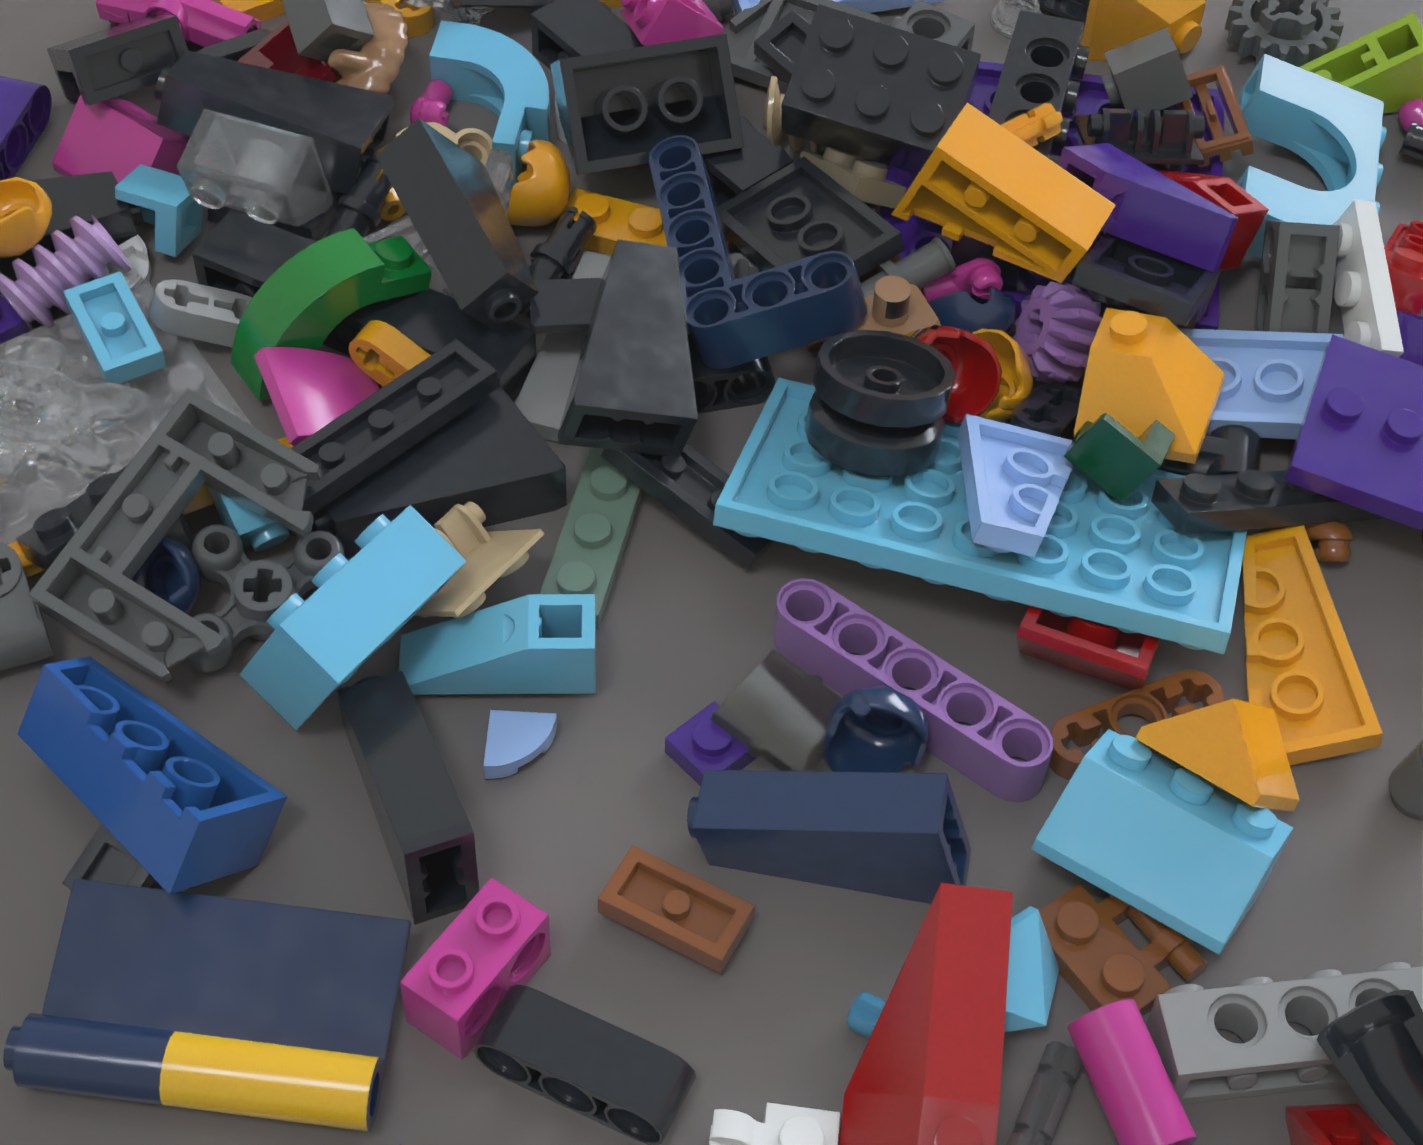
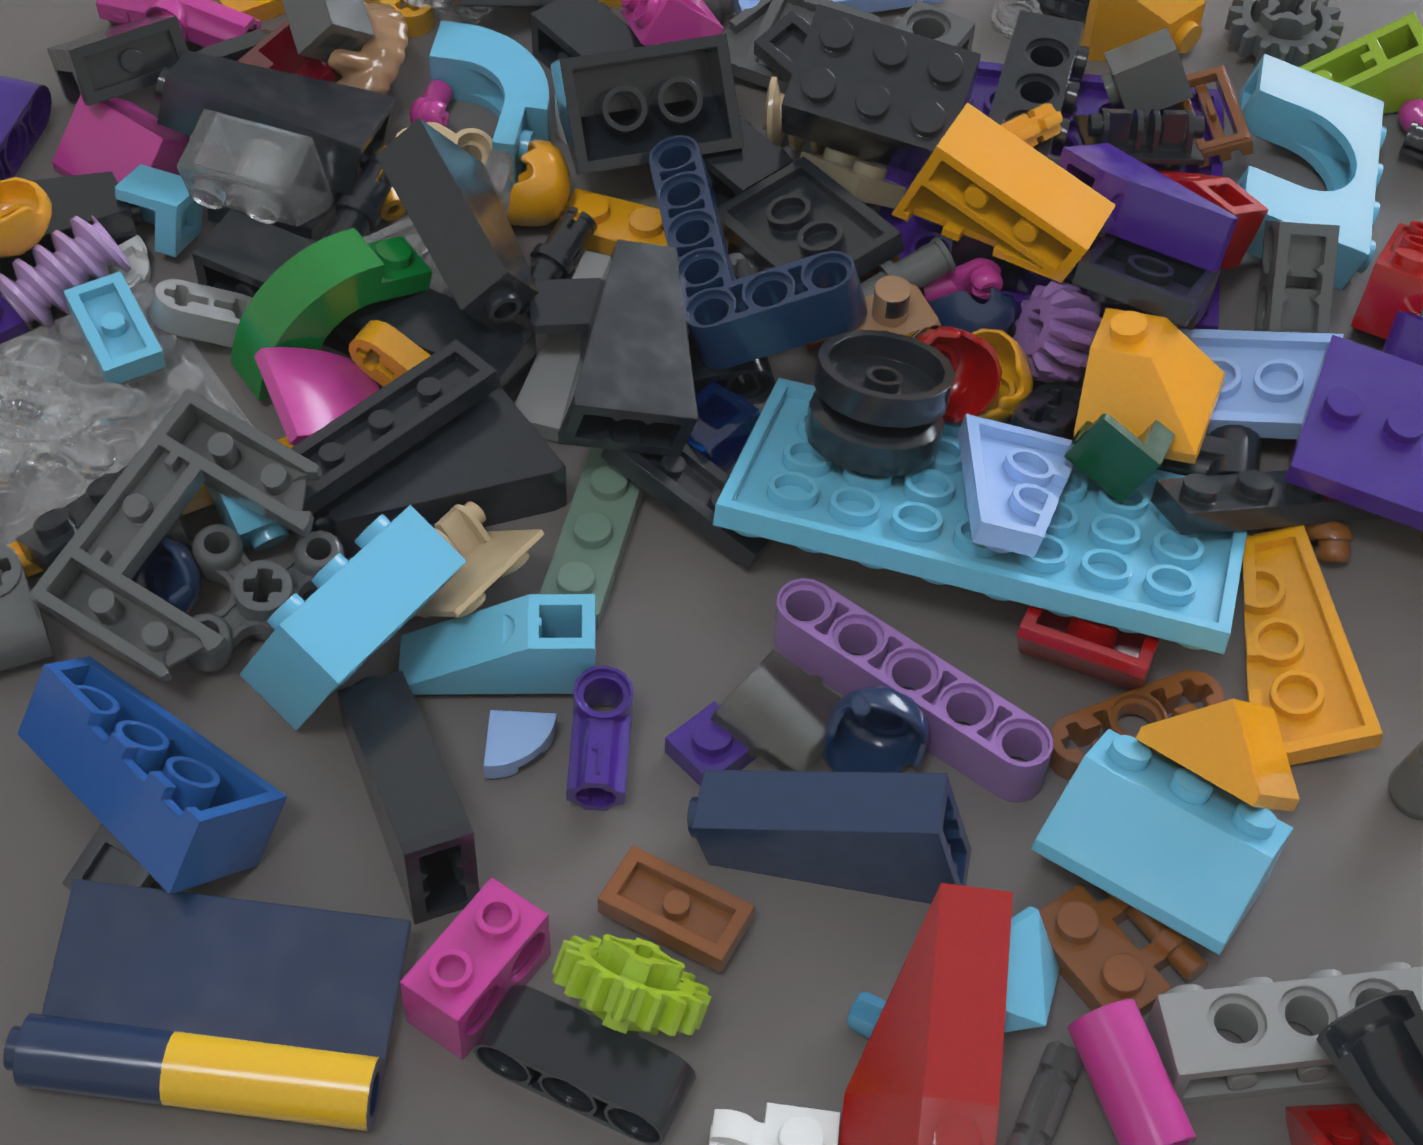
white plate [1331,199,1404,358] -> none
none -> lime gear [552,934,712,1036]
none -> dark purple piece [566,666,634,811]
none -> clear blue brick [687,381,760,472]

